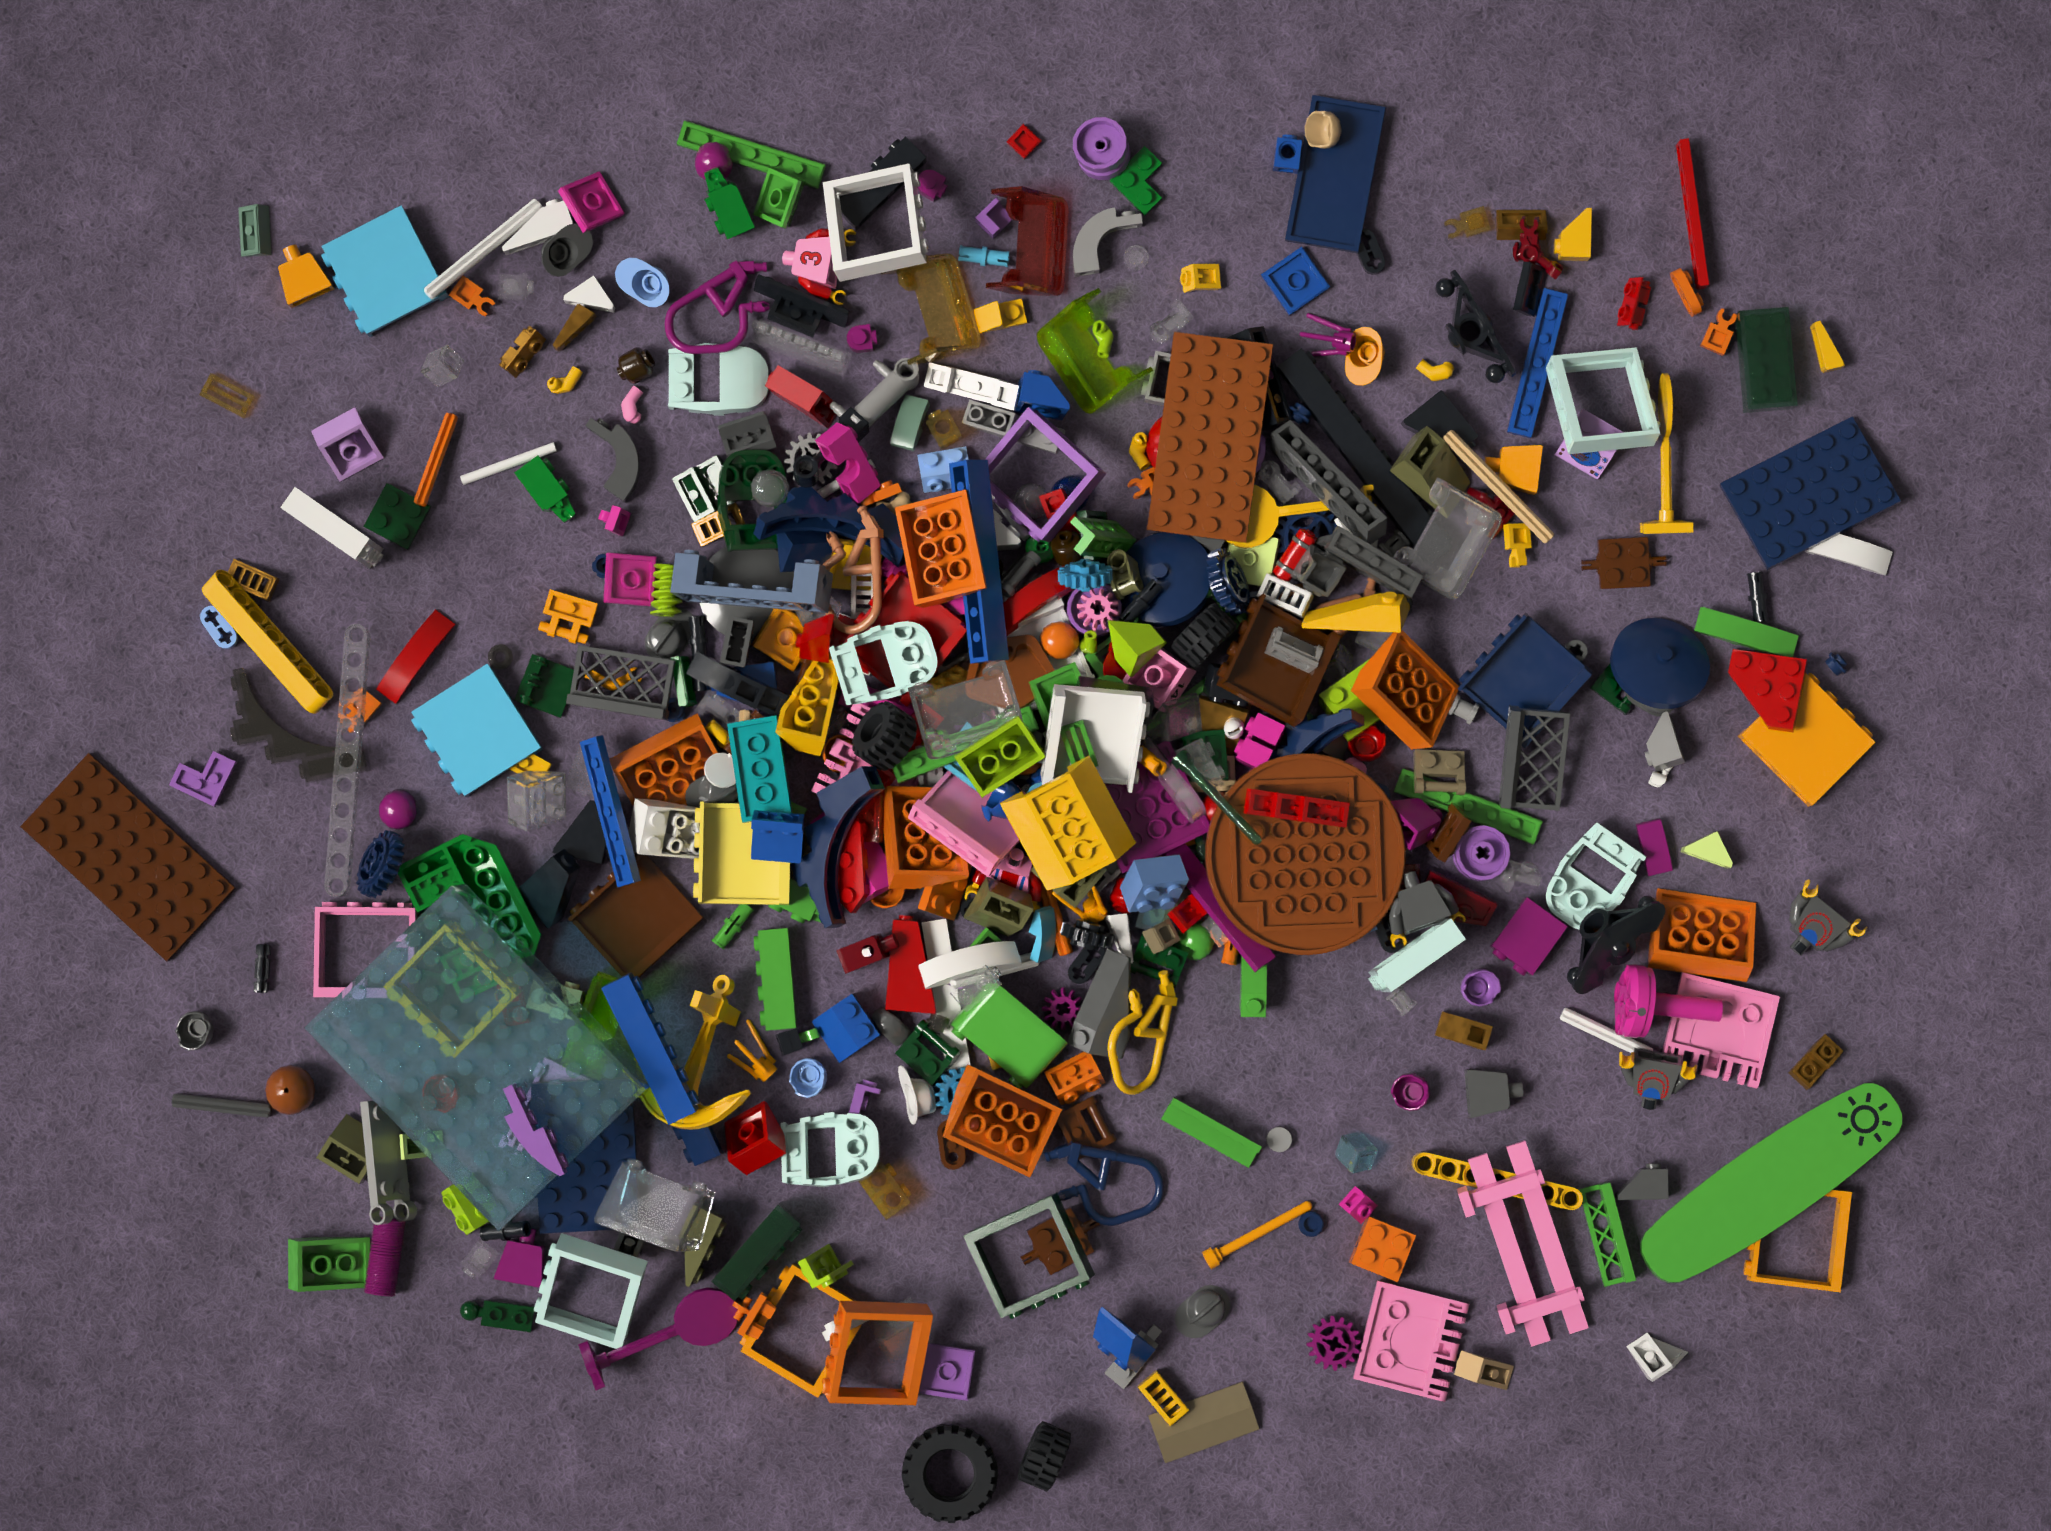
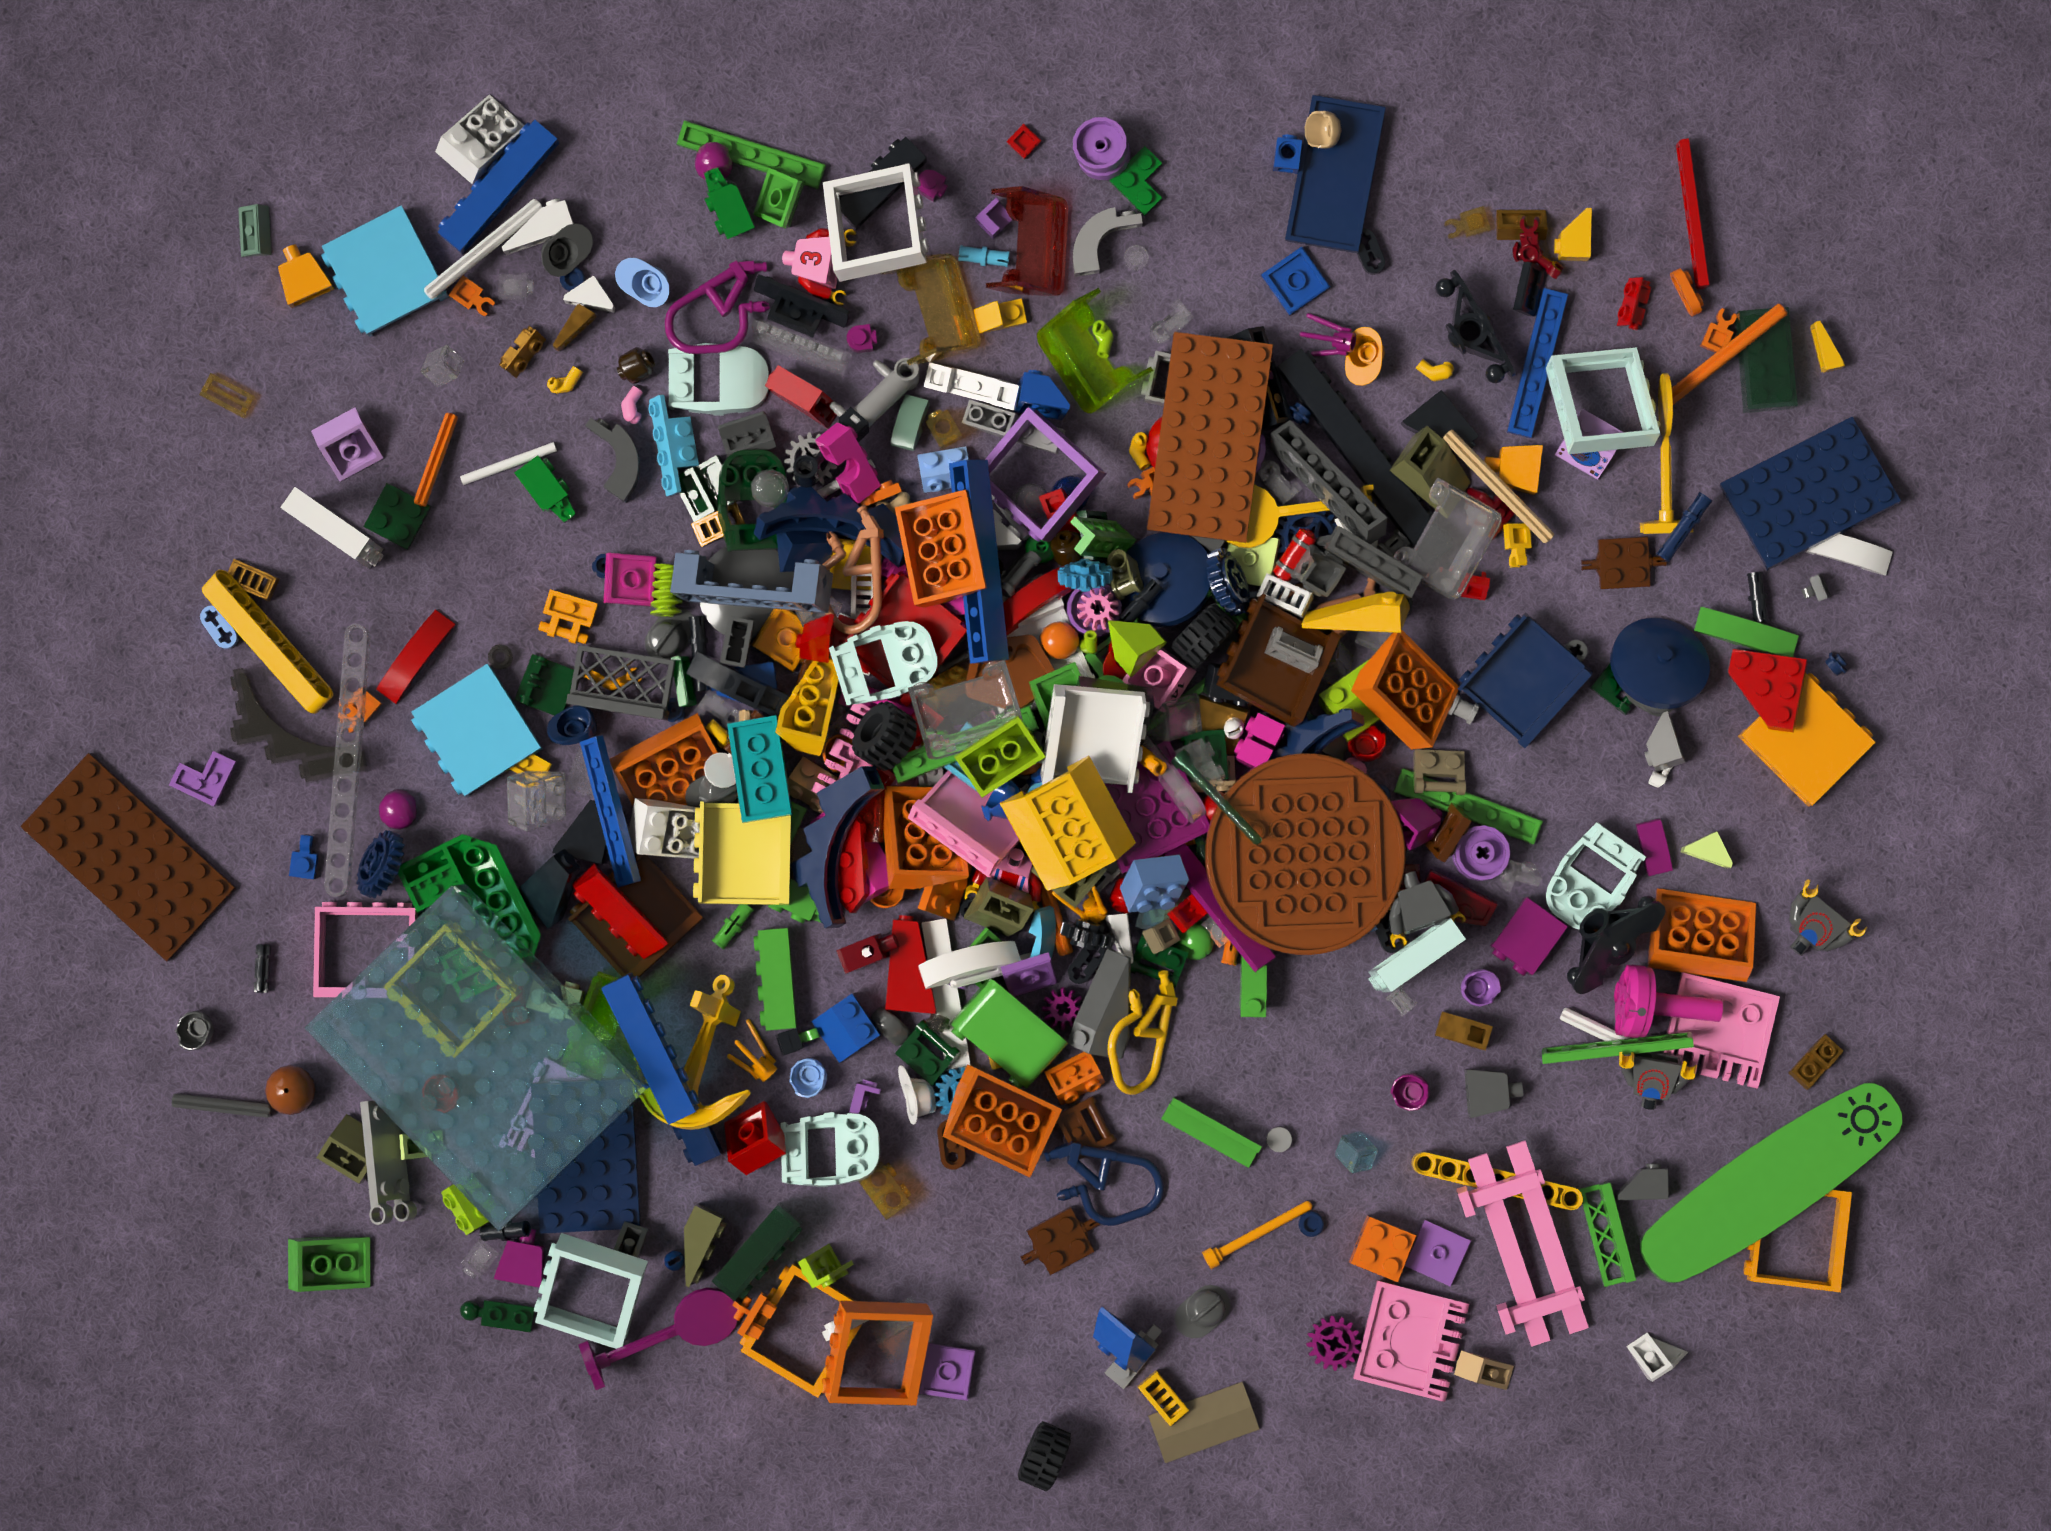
magenta piece [364,1217,406,1297] -> none
medium lavender slope [503,1083,569,1176] -> none
dark pink tile [558,171,625,233] -> none
clear windscreen [594,1158,715,1252] -> none
dark pink tile [598,505,631,536] -> none
blue bracket [751,810,805,864] -> none
black tyre [902,1423,998,1523] -> none
clear hinge [950,965,1002,1012] -> none
window [963,1192,1095,1319] -> none
bright green tile [1060,720,1098,767] -> none
yellow bracket [1180,264,1221,293] -> none
red slope [1243,788,1350,828] -> none
dark pink bracket [1339,1186,1378,1224] -> none
dark grey fence [1499,705,1570,811] -> none
none -> blue plate [289,835,318,879]
none -> white slope [435,95,524,184]
none -> blue brick [438,120,559,255]
none -> dark blue hat [547,705,597,745]
none -> dark blue tile [560,267,585,292]
none -> red slope [573,864,668,959]
none -> medium azure bracket [648,395,699,496]
none -> blue hinge [664,1250,685,1271]
none -> tan bracket [788,757,838,813]
none -> medium lavender plate [1001,952,1057,997]
none -> medium lavender plate [1404,1220,1471,1287]
none -> red tile [1461,569,1490,600]
none -> bright green tile [1542,1032,1694,1064]
none -> dark blue pin [1656,492,1713,562]
none -> orange axle [1672,303,1788,405]
none -> tile [1801,574,1831,601]

